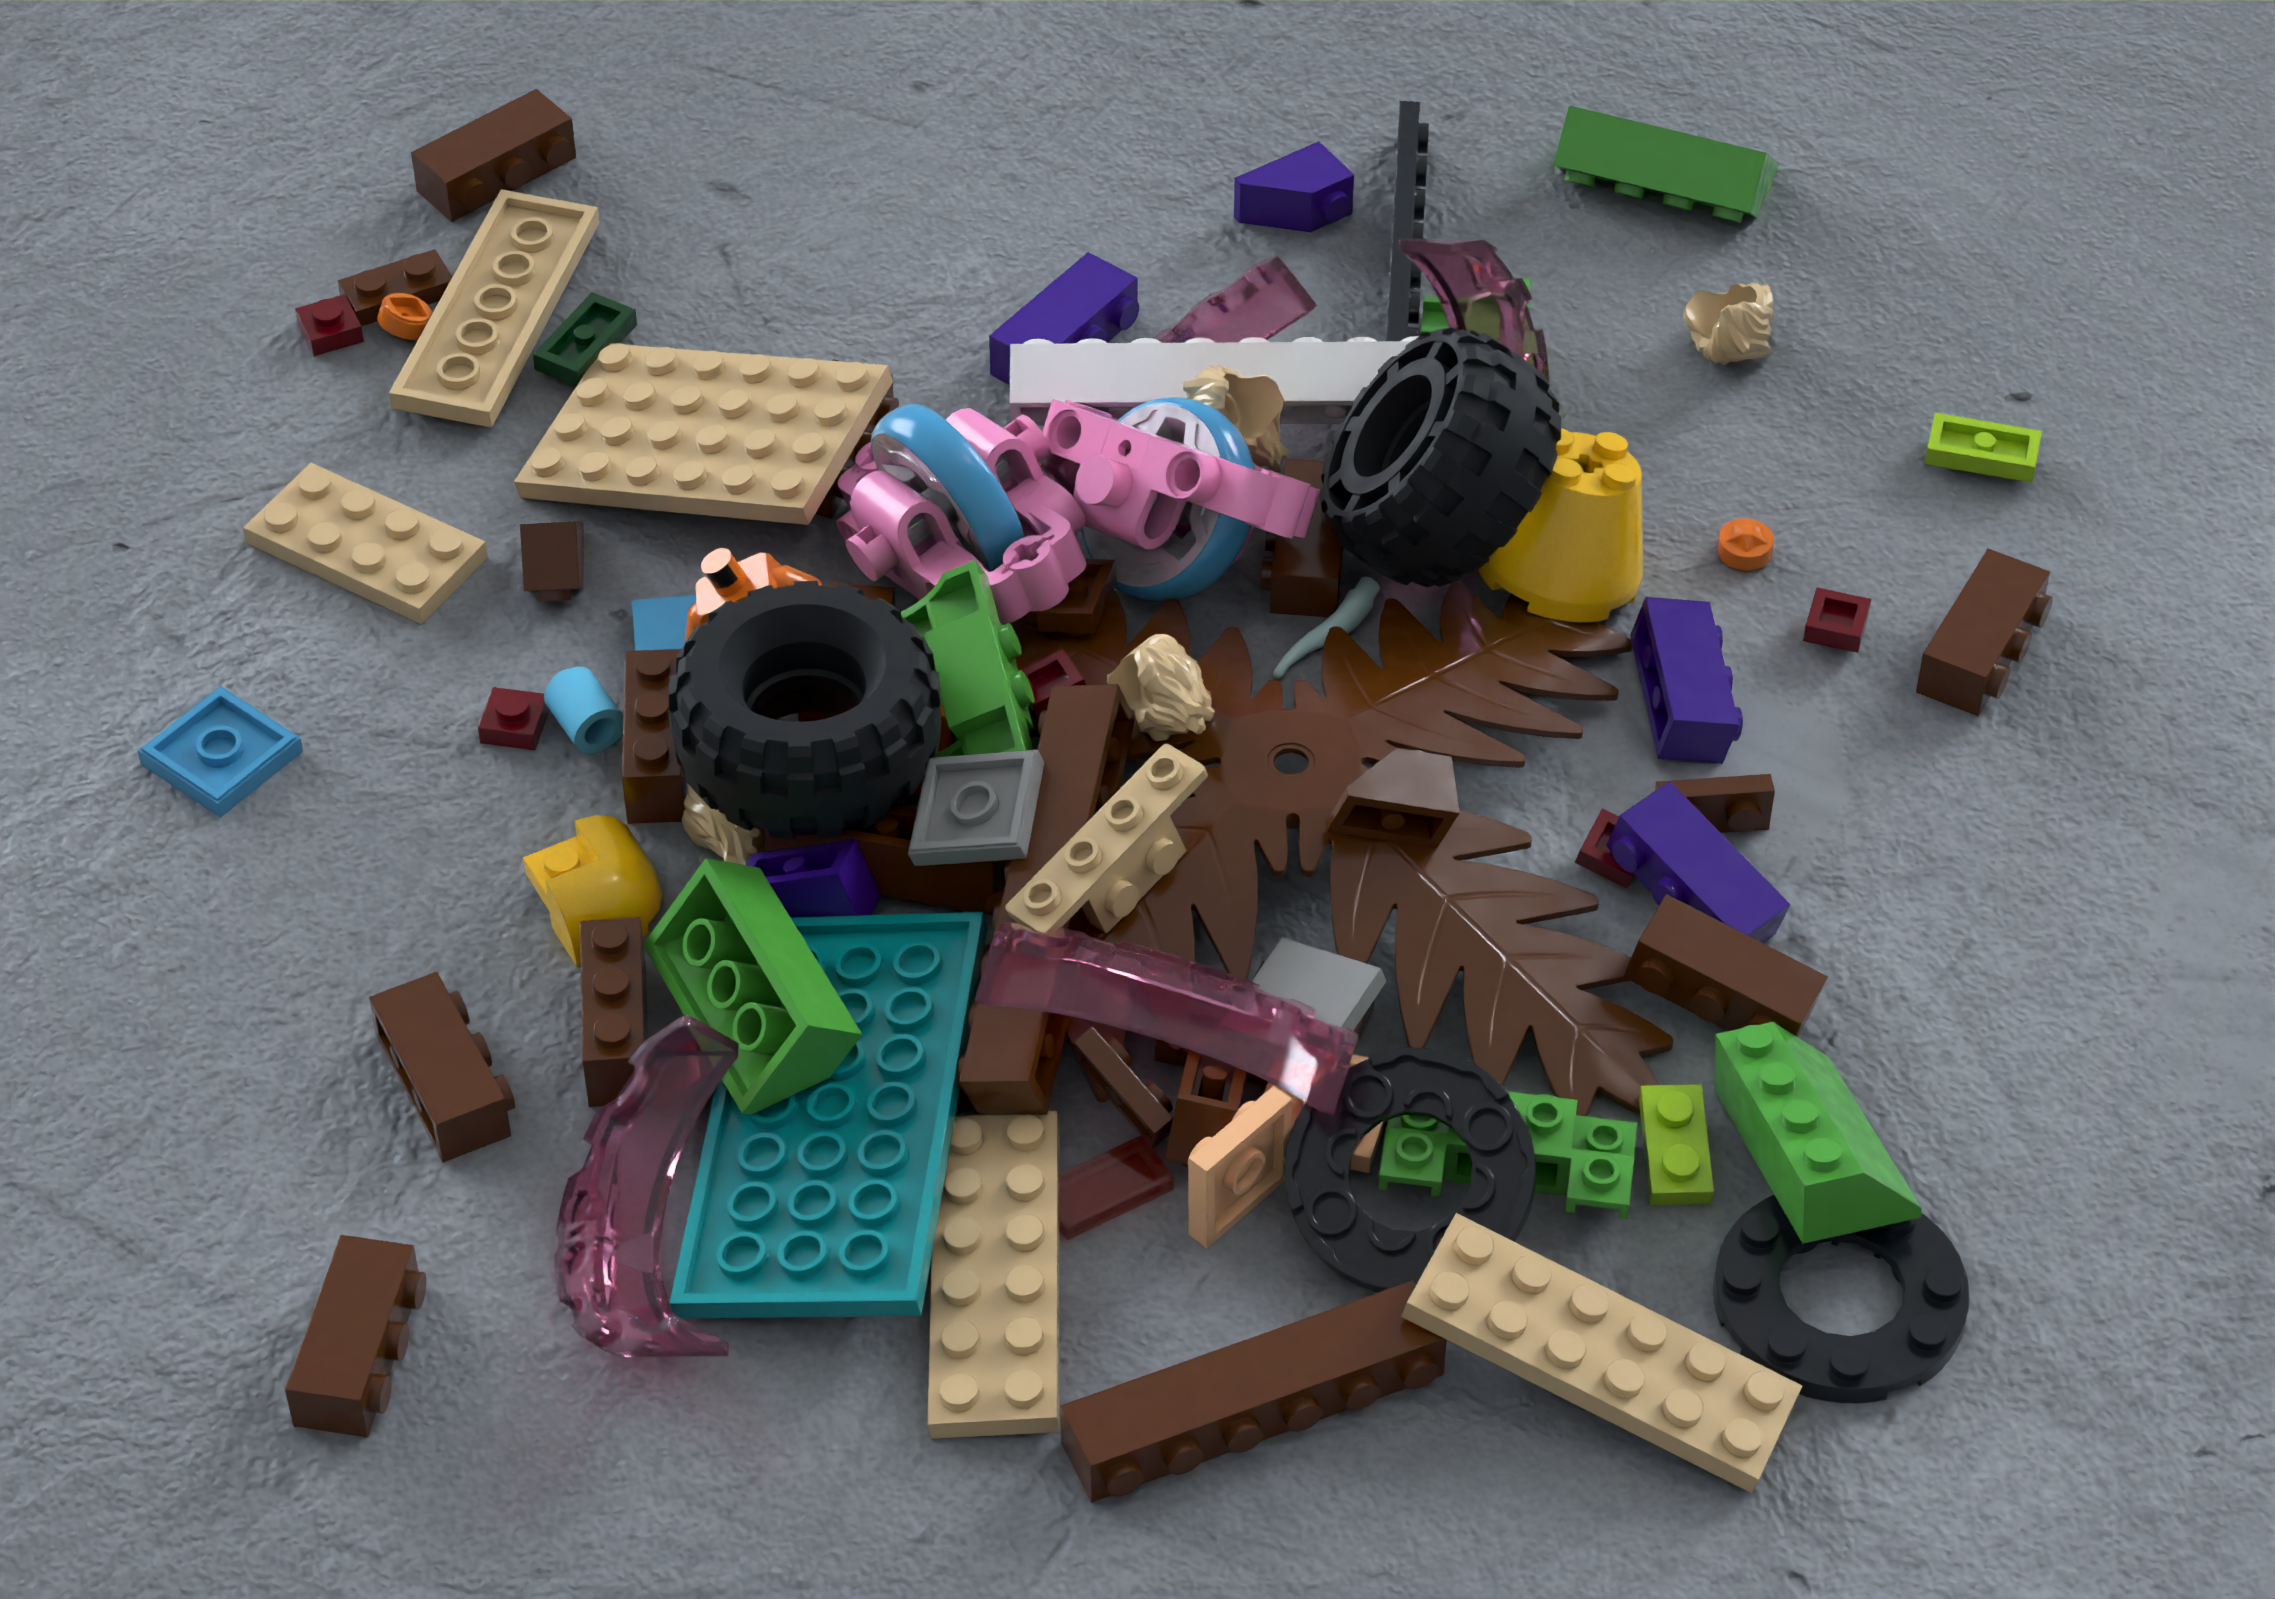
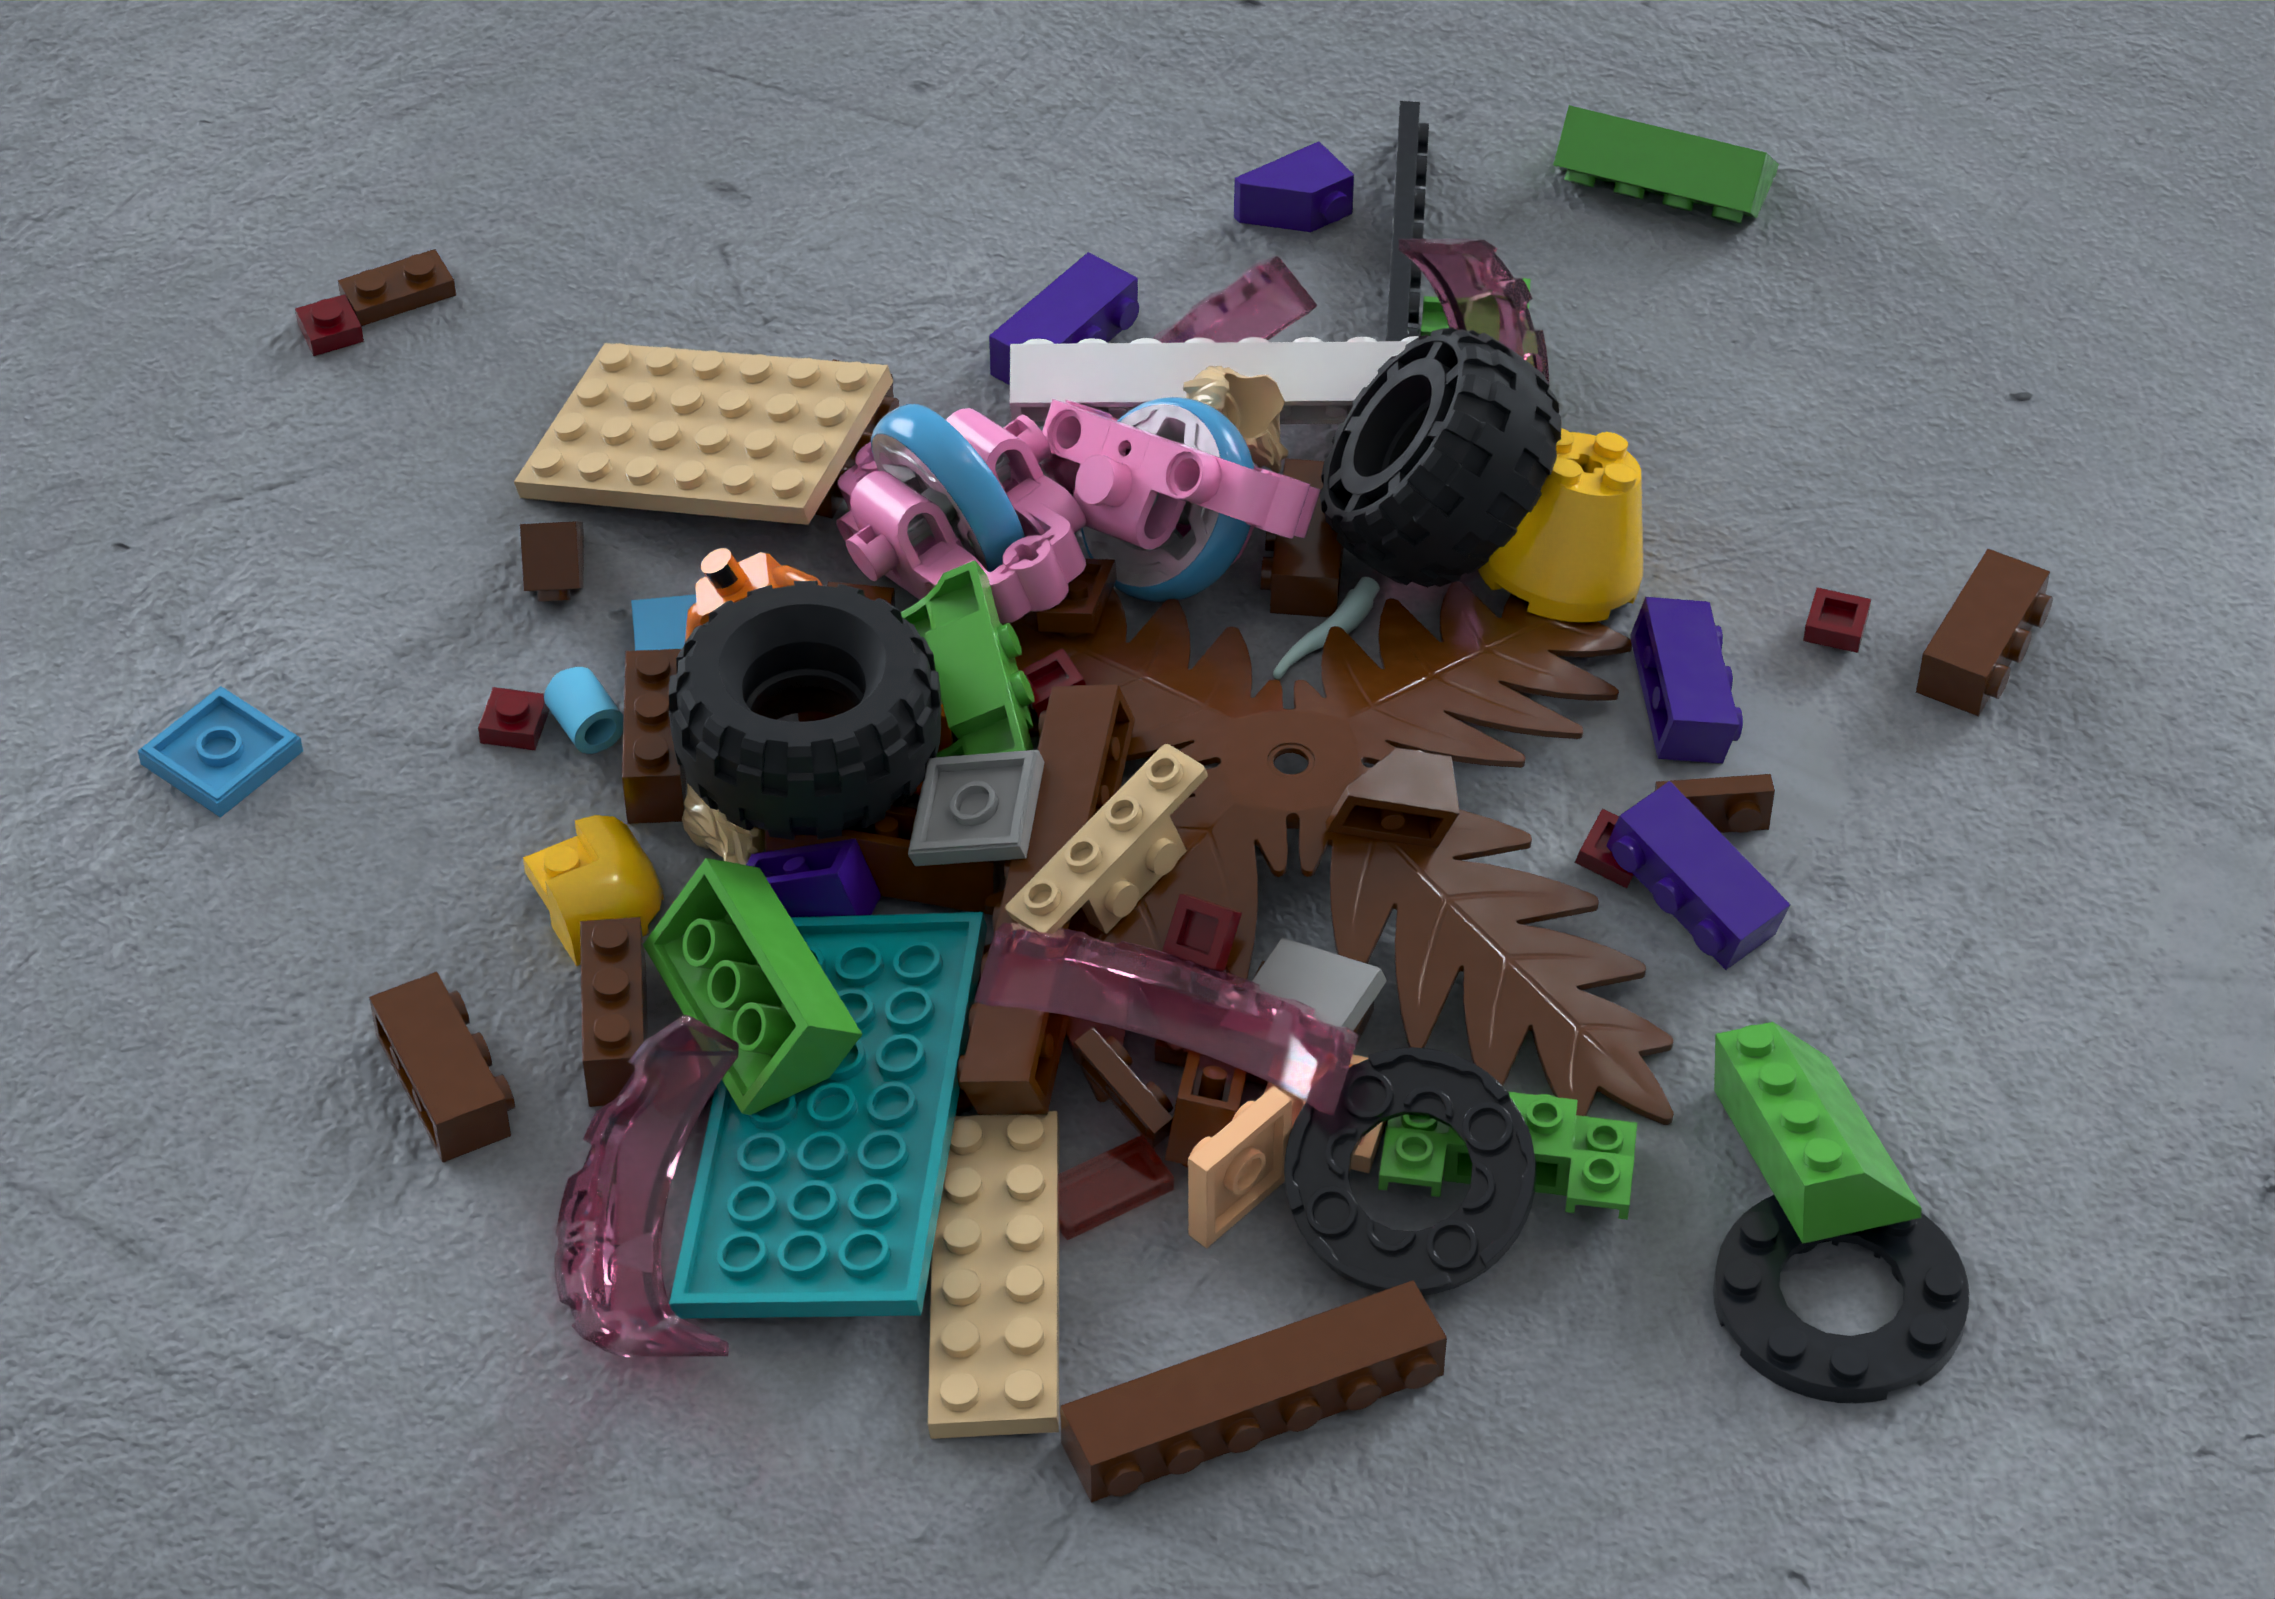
tan plate [243,463,488,624] -> none
reddish brown brick [285,1235,426,1437] -> none
orange tile [377,293,433,340] -> none
tan plate [389,189,600,428] -> none
reddish brown brick [411,89,576,222] -> none
dark green plate [533,292,637,386] -> none
tan hair [1107,634,1215,741] -> none
tan plate [1401,1213,1802,1493] -> none
reddish brown brick [1623,894,1828,1037] -> none
lime plate [1639,1084,1714,1205] -> none
tan hair [1683,283,1775,366] -> none
orange tile [1717,518,1774,571] -> none
lime plate [1925,412,2042,483] -> none
none -> dark red plate [1162,894,1242,971]

